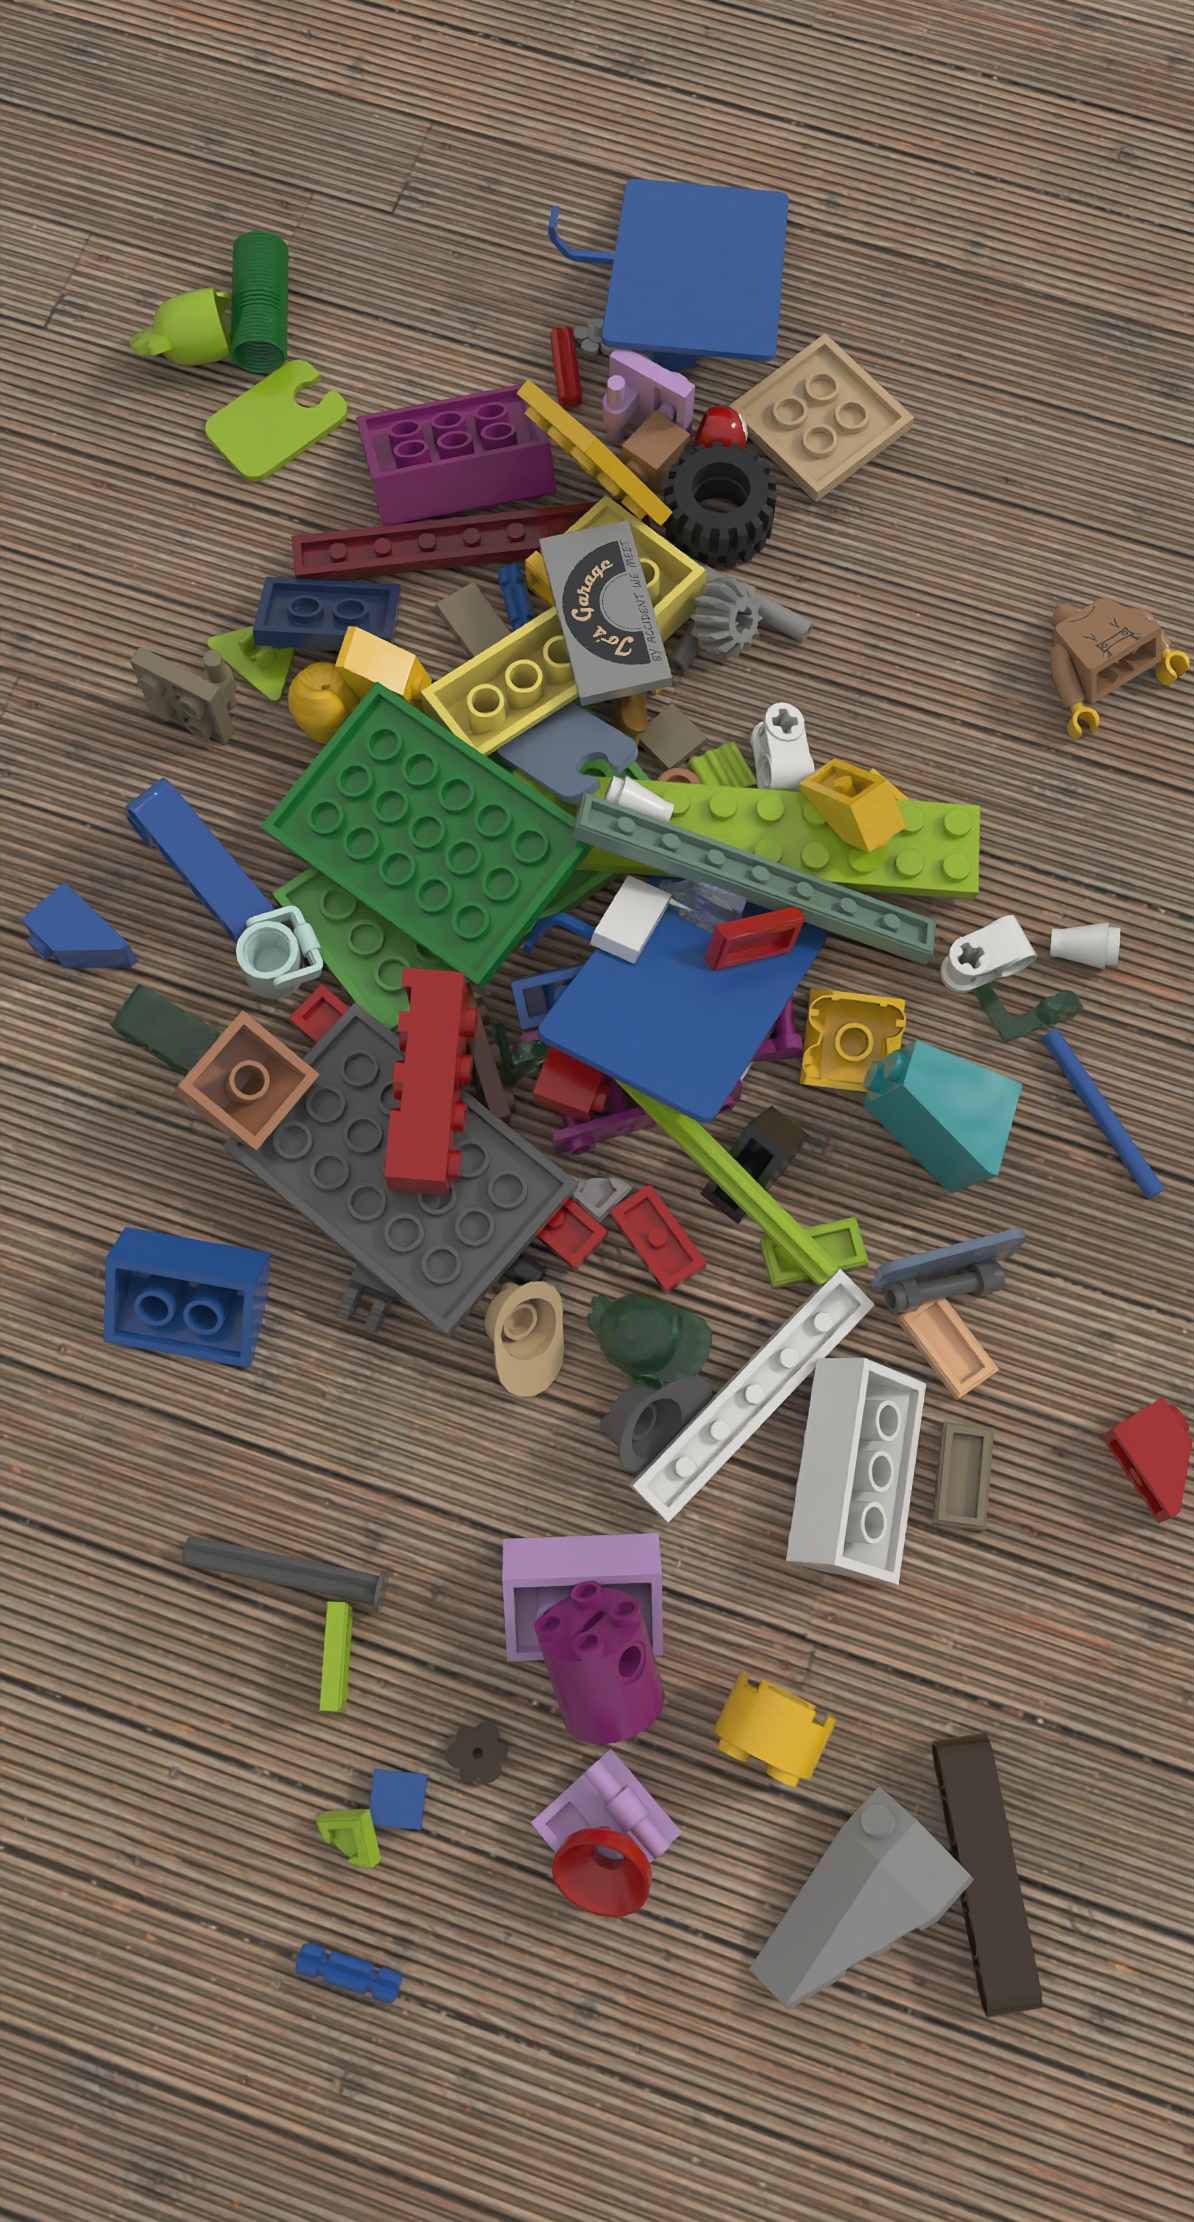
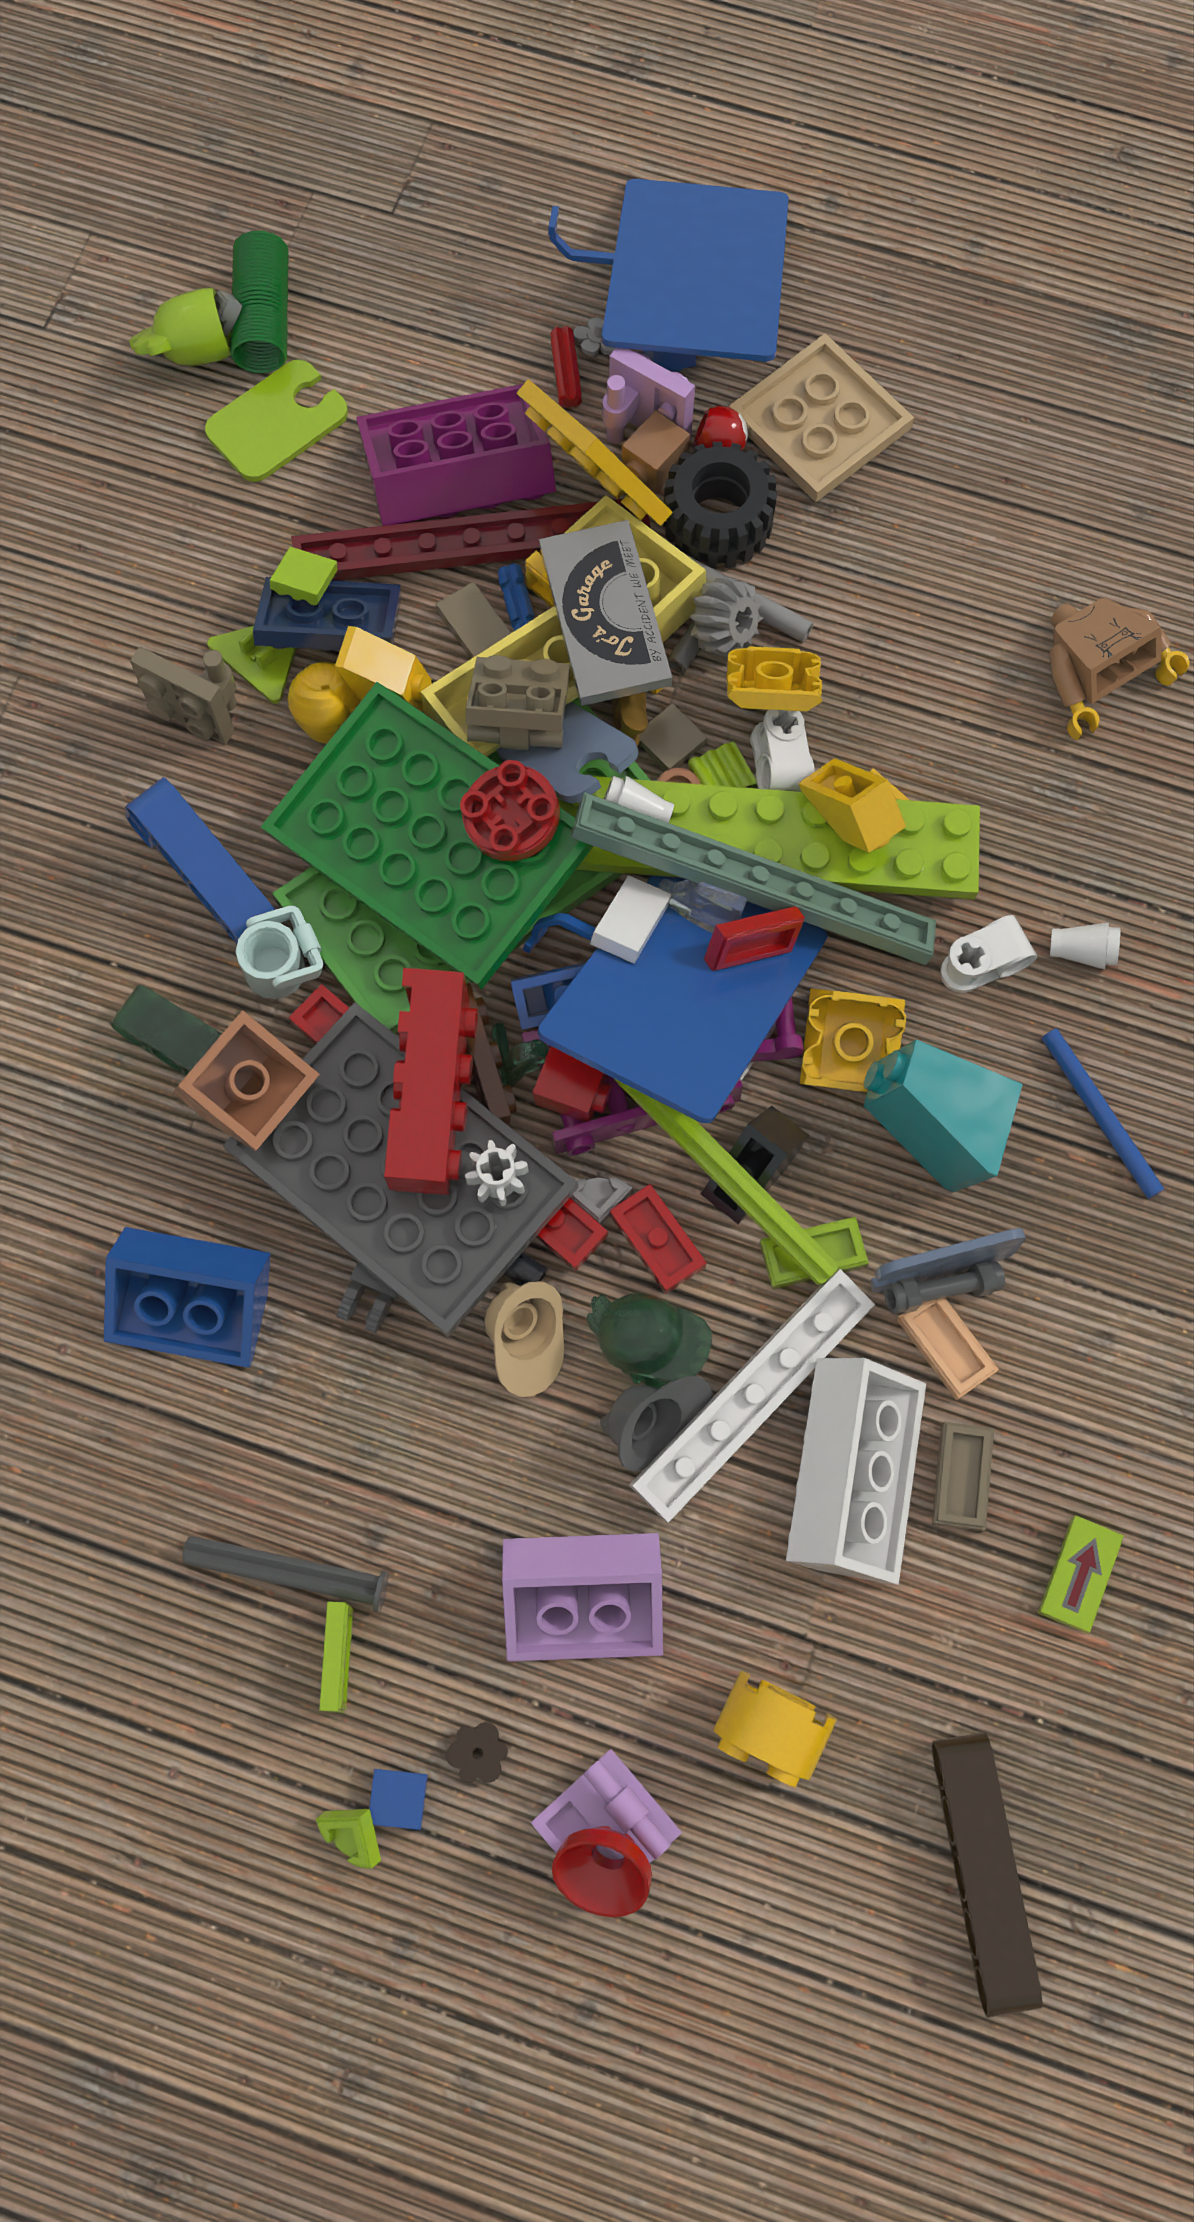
blue slope [21,882,138,968] -> none
blue axle [295,1943,402,2004] -> none
magenta cylinder [534,1581,665,1744] -> none
light grey wedge [749,1786,974,2010] -> none
clear green piece [976,984,1083,1043] -> none
red slope [1101,1397,1192,1523] -> none
none -> light grey tile [214,290,242,337]
none -> lime piece [270,547,337,605]
none -> red tile [460,760,560,861]
none -> white gear [465,1140,529,1206]
none -> dark tan plate [466,655,570,751]
none -> yellow slope [726,646,822,712]
none -> lime tile [1038,1515,1124,1634]

